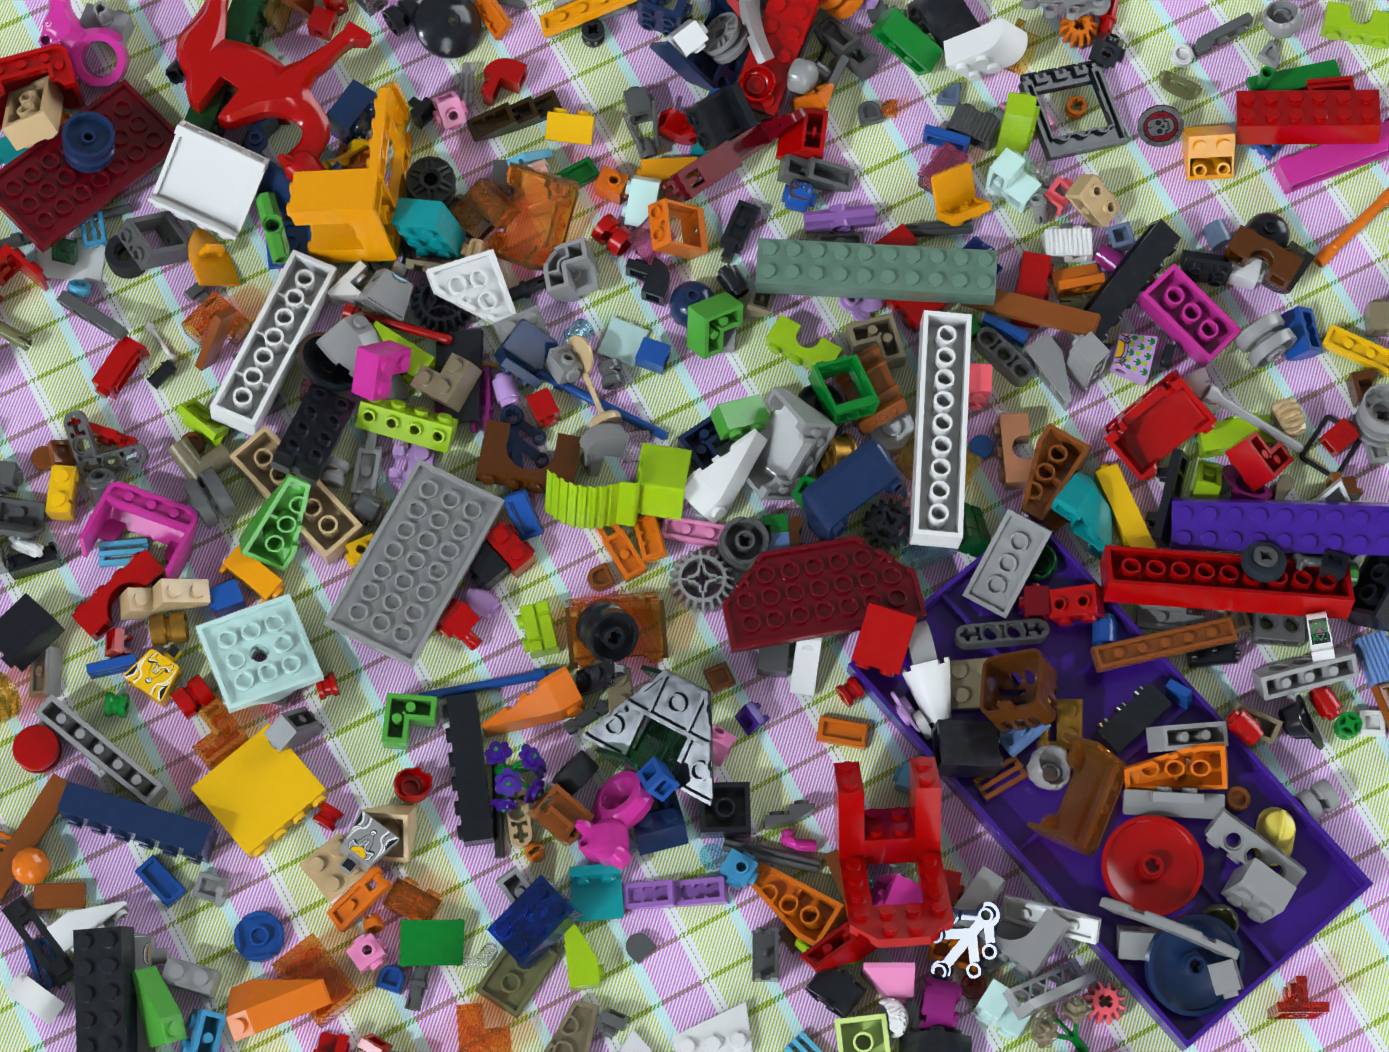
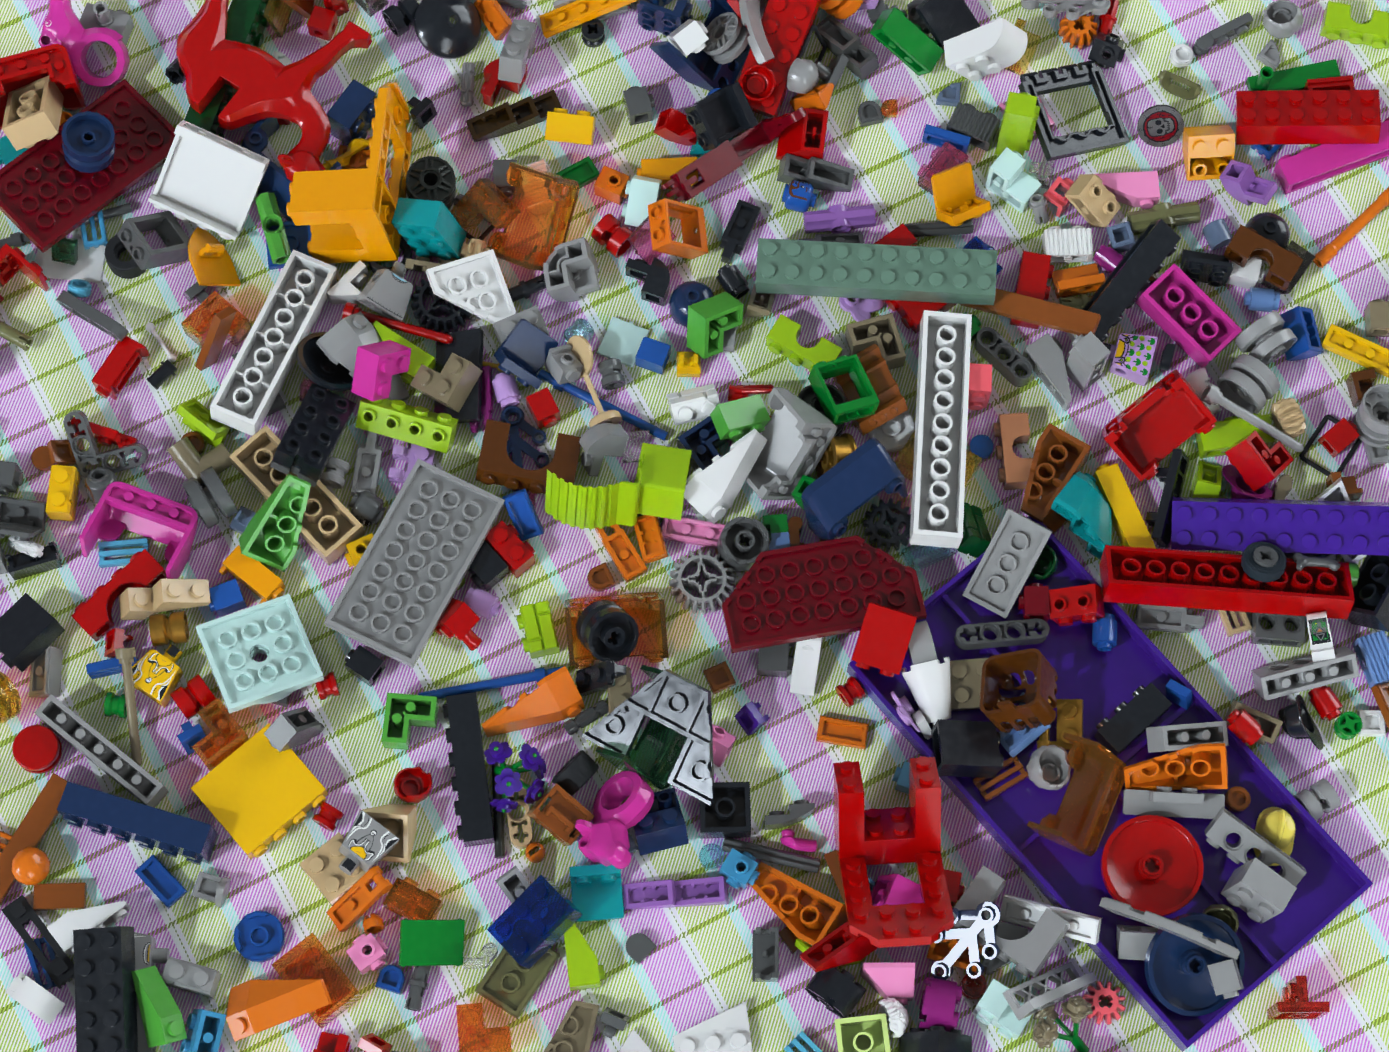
bright pink brick [432,91,468,130] -> none
medium azure tile [507,148,554,169] -> none
dark grey plant [623,100,661,159] -> none
blue brick [637,756,680,802] -> none
blue tile [980,313,1029,348] -> none
orange bush [1065,96,1087,120] -> none
dark orange tile [1090,616,1239,673] -> none
black hinge [1186,633,1241,669] -> none
black tile [1319,549,1349,582] -> none
none -> dark tan piece [115,647,142,766]
none -> blue tile [177,721,210,755]
none -> sand blue tile [229,506,256,535]
none -> black brick [345,645,386,687]
none -> light grey arch [498,19,536,84]
none -> white brick [667,384,720,426]
none -> yellow tile [677,351,701,377]
none -> red plant [728,384,774,418]
none -> bright pink slope [1095,171,1160,209]
none -> olive piece [1127,201,1201,233]
none -> light grey wheel [1217,354,1280,414]
none -> medium lavender brick [1219,159,1278,206]
none -> medium blue brick [1244,287,1280,312]

